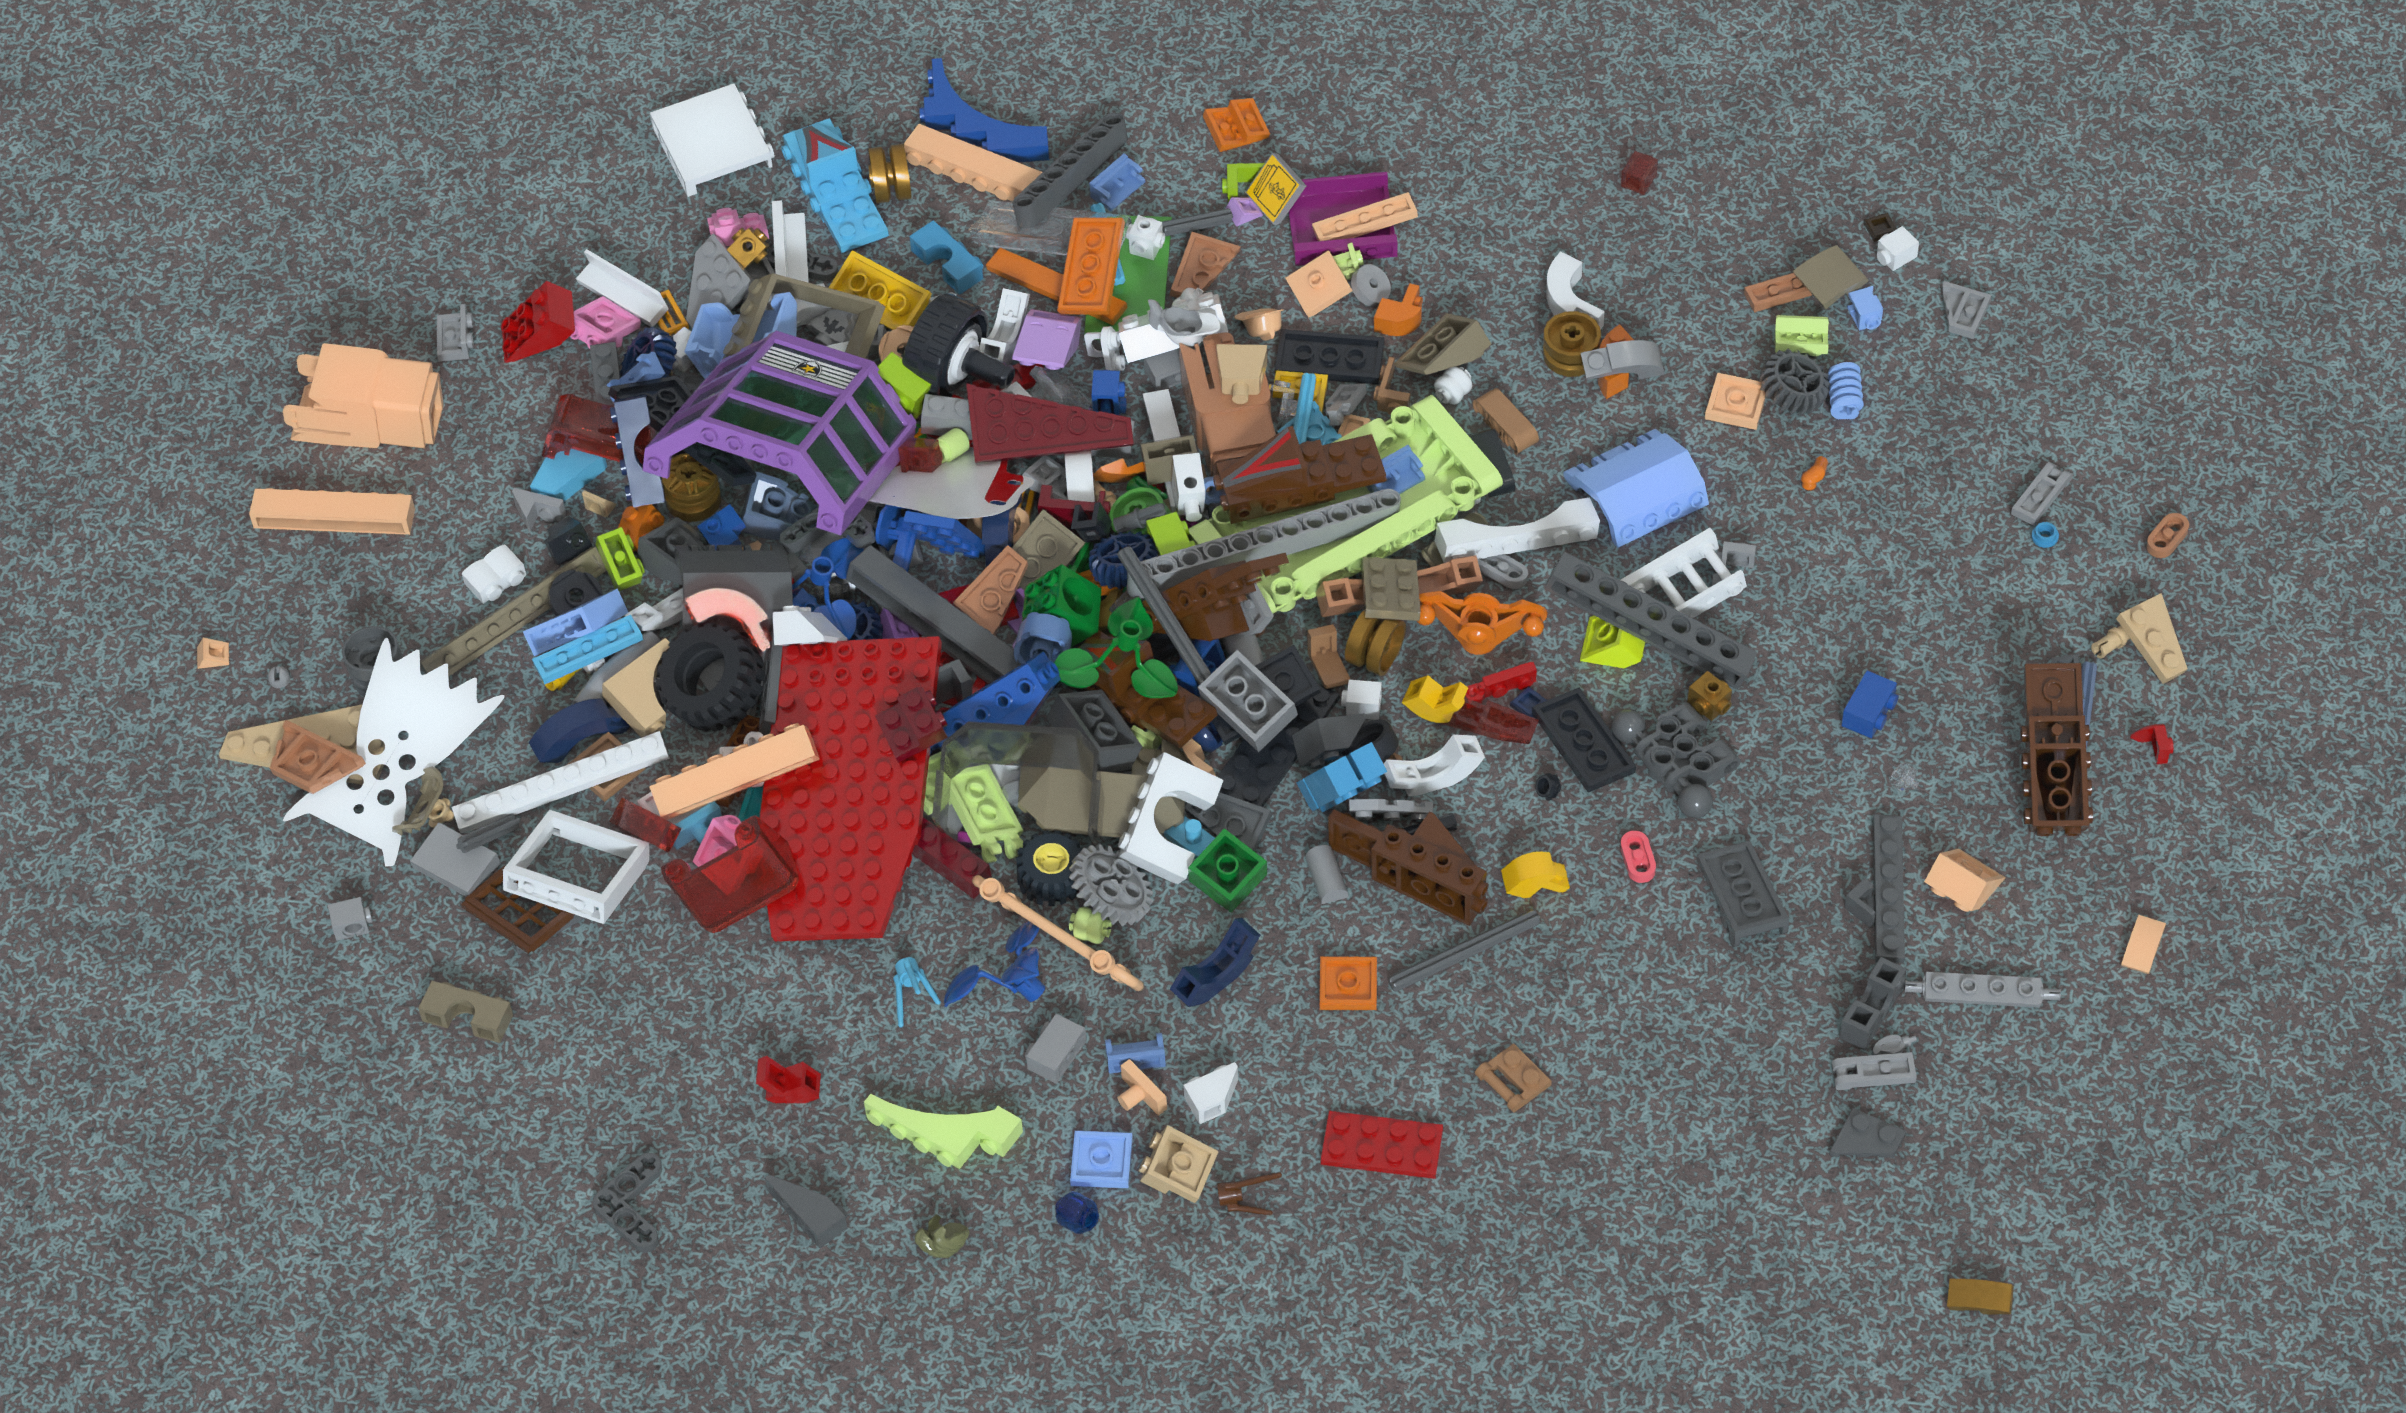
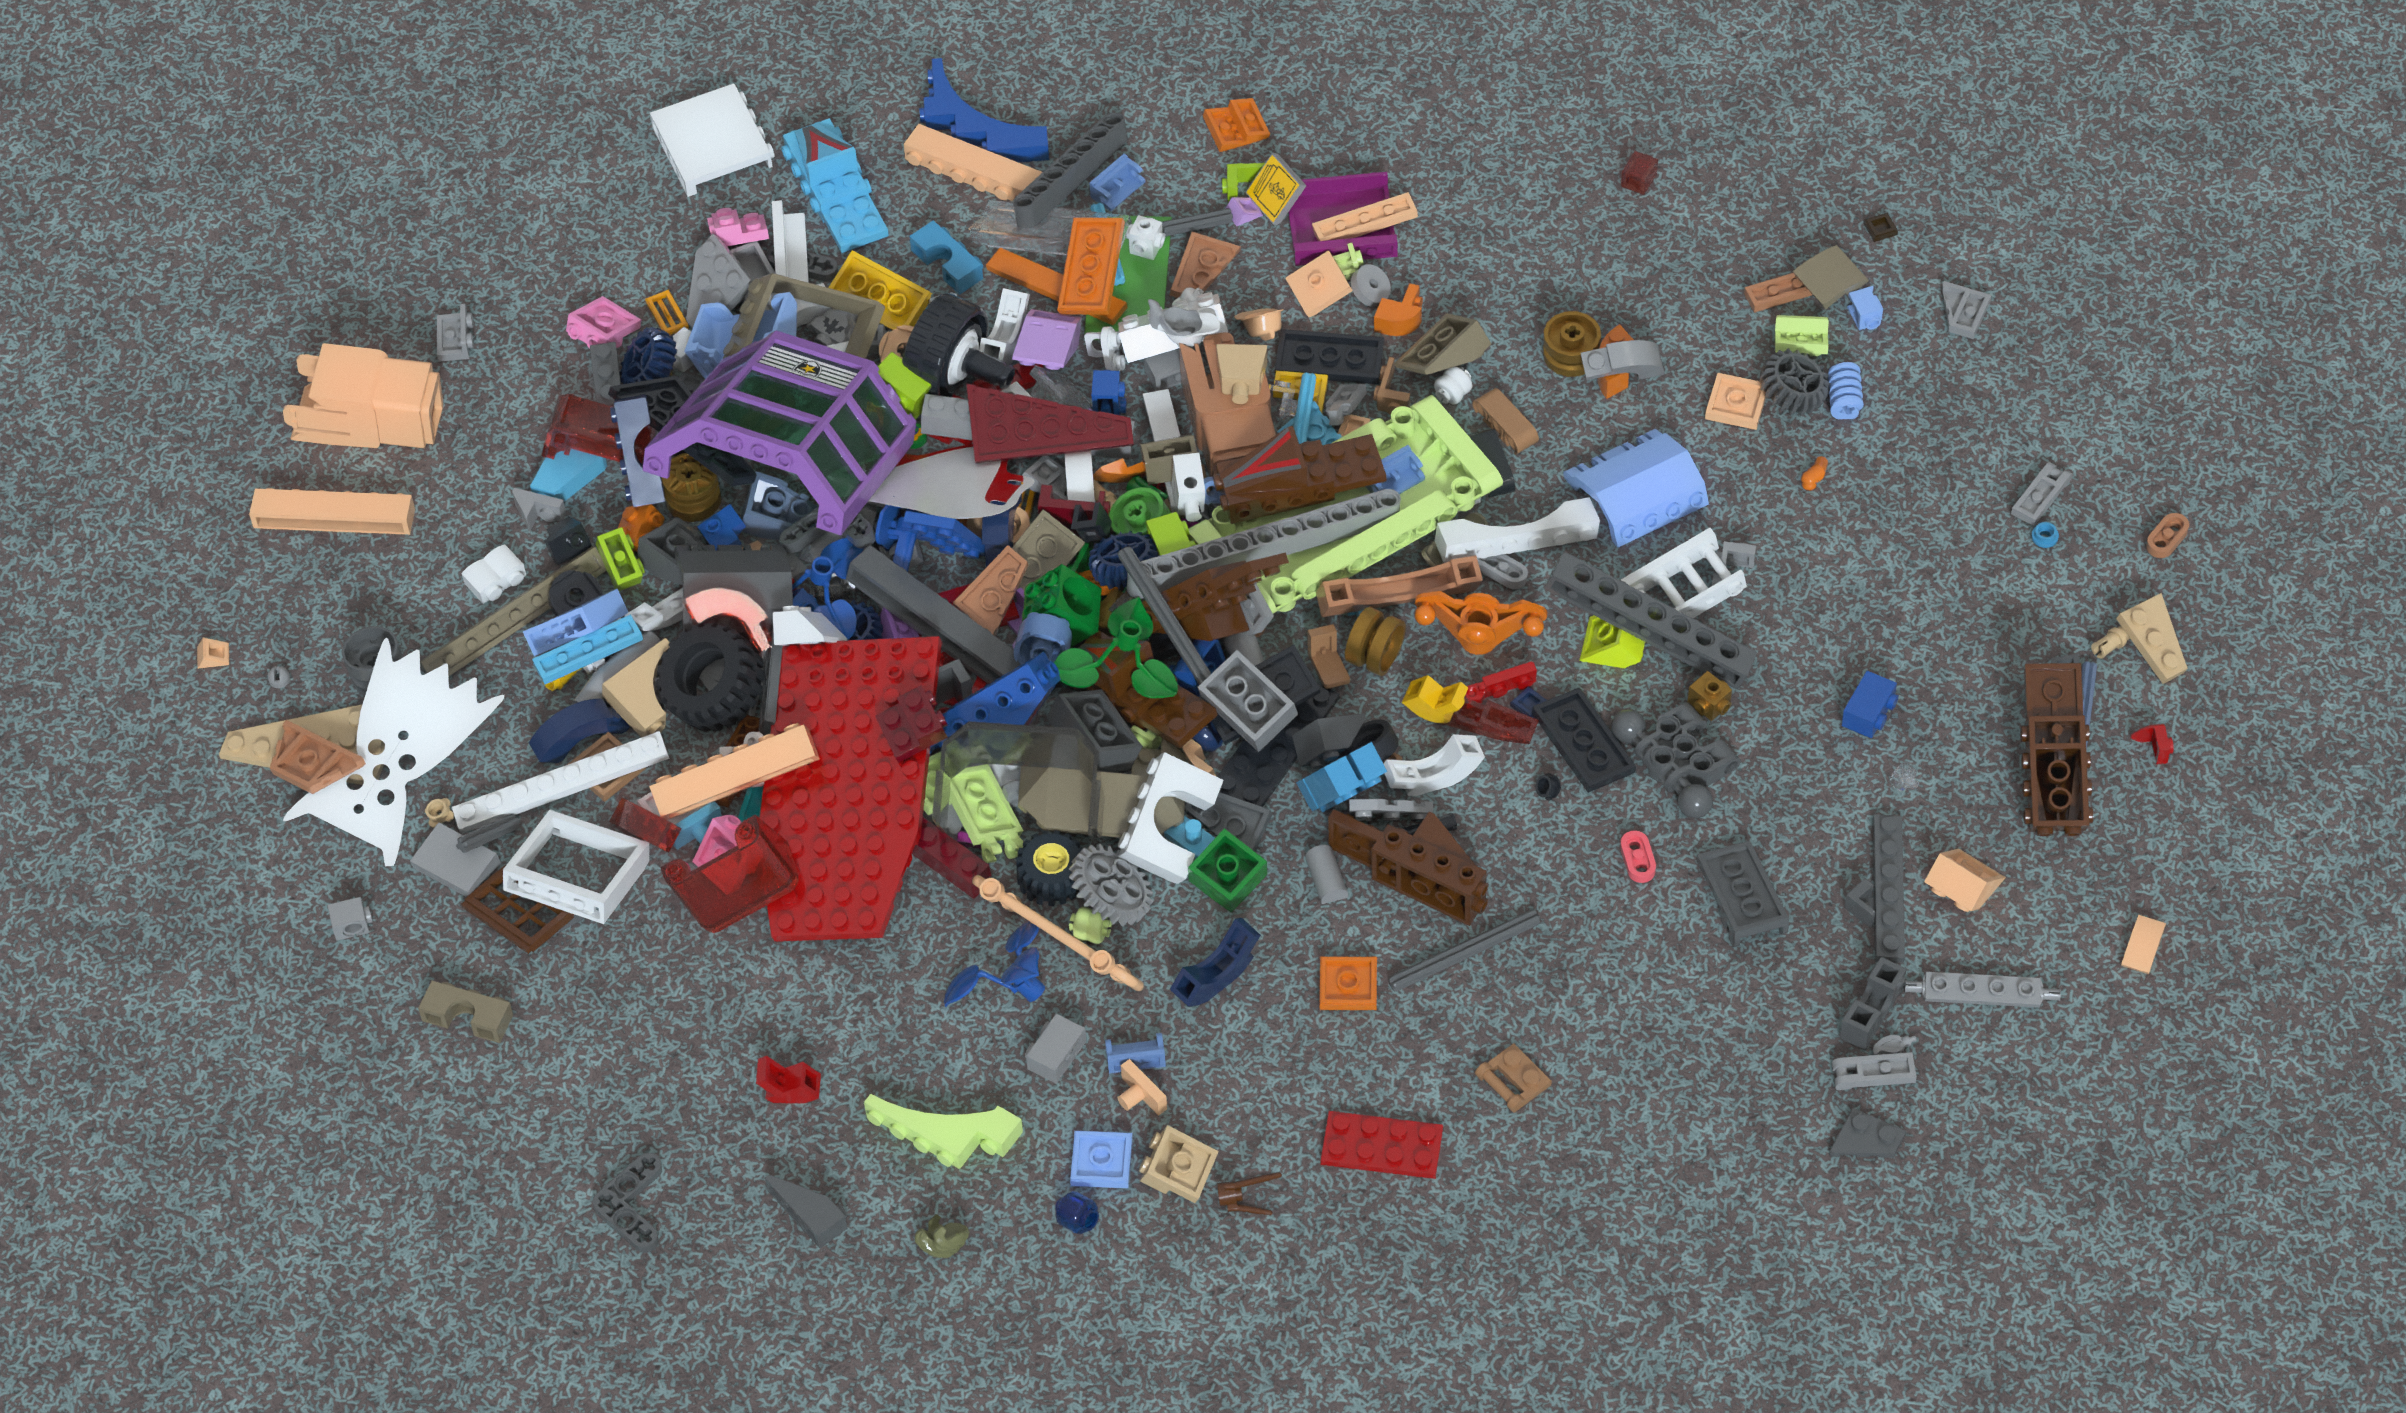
dark tan piece [392,766,443,835] -> none
red slope [501,281,575,363] -> none
white panel [576,249,669,327] -> none
tan slope [582,490,616,517] -> none
medium blue hinge [607,352,665,402] -> none
pearl gold brick [727,227,770,268] -> none
pearl gold wheel [868,144,912,204] -> none
medium azure plant [893,957,941,1027] -> none
clear red brick [898,437,943,473] -> none
yellowish green brick [931,428,970,463] -> none
dark grey axle [1113,503,1167,534] -> none
white slope [1183,1062,1238,1124] -> none
white brick [1341,680,1382,720] -> none
dark tan plate [1361,557,1421,621] -> none
yellow brick [1501,852,1570,898] -> none
white arch [1546,251,1604,330] -> none
white brick [1877,226,1919,271] -> none
pearl gold slope [1947,1279,2014,1315] -> none

